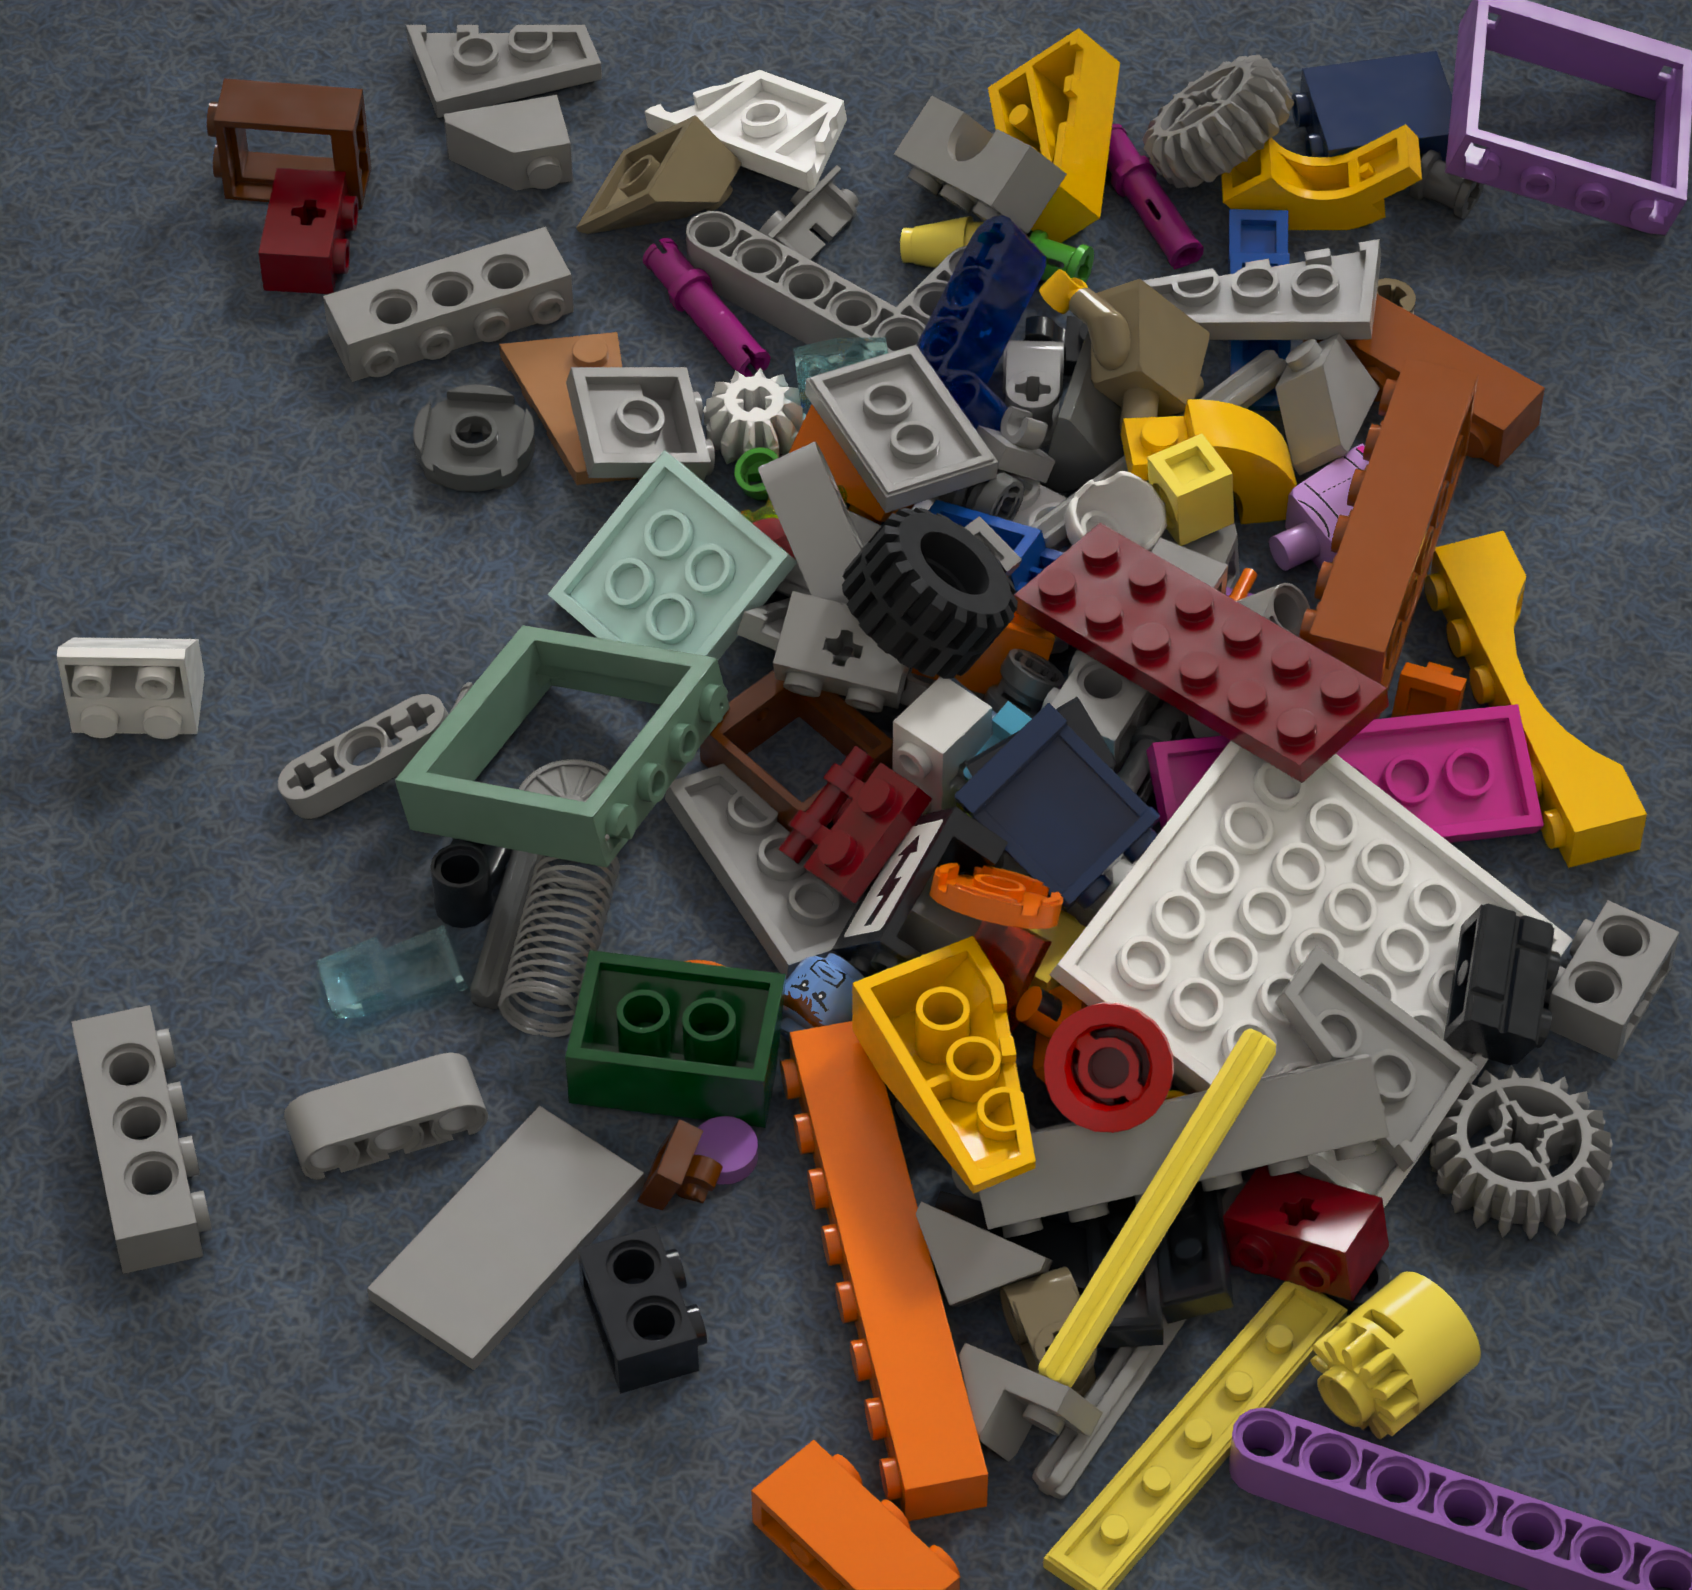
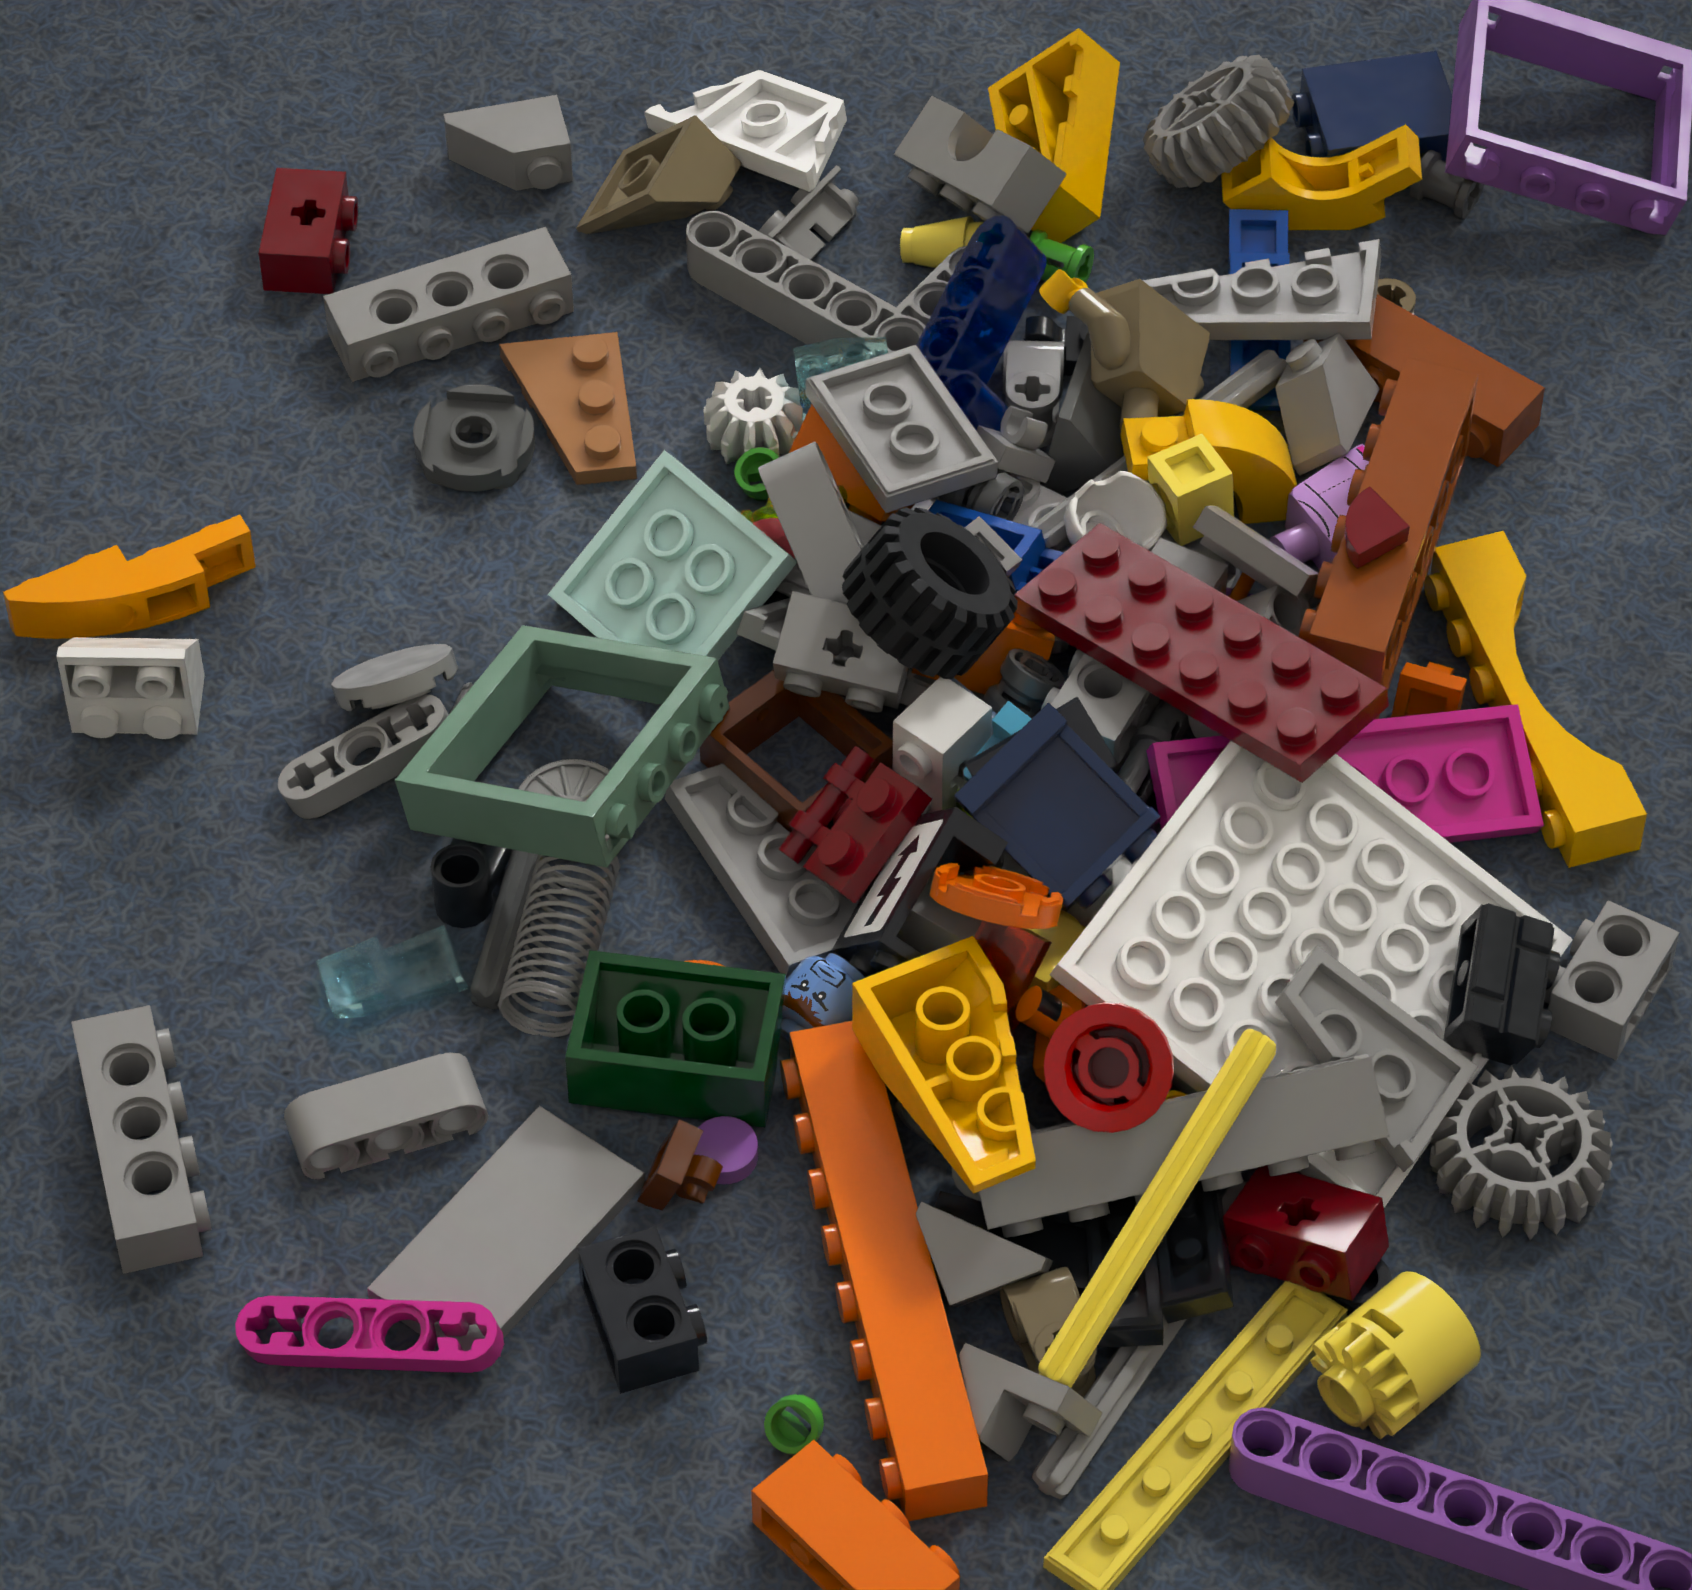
reddish brown window [207,78,372,209] -> none
light grey wing [406,25,602,118] -> none
light grey plate [566,367,715,482] -> none
magenta pin [643,238,771,377] -> none
magenta pin [1107,124,1204,270] -> none
none -> light orange slope [3,515,256,639]
none -> dark pink beam [235,1296,504,1373]
none -> light grey tile [331,644,458,711]
none -> bright green hinge [764,1394,824,1454]
none -> light grey slope [1193,505,1321,609]
none -> dark red tile [1344,486,1410,569]

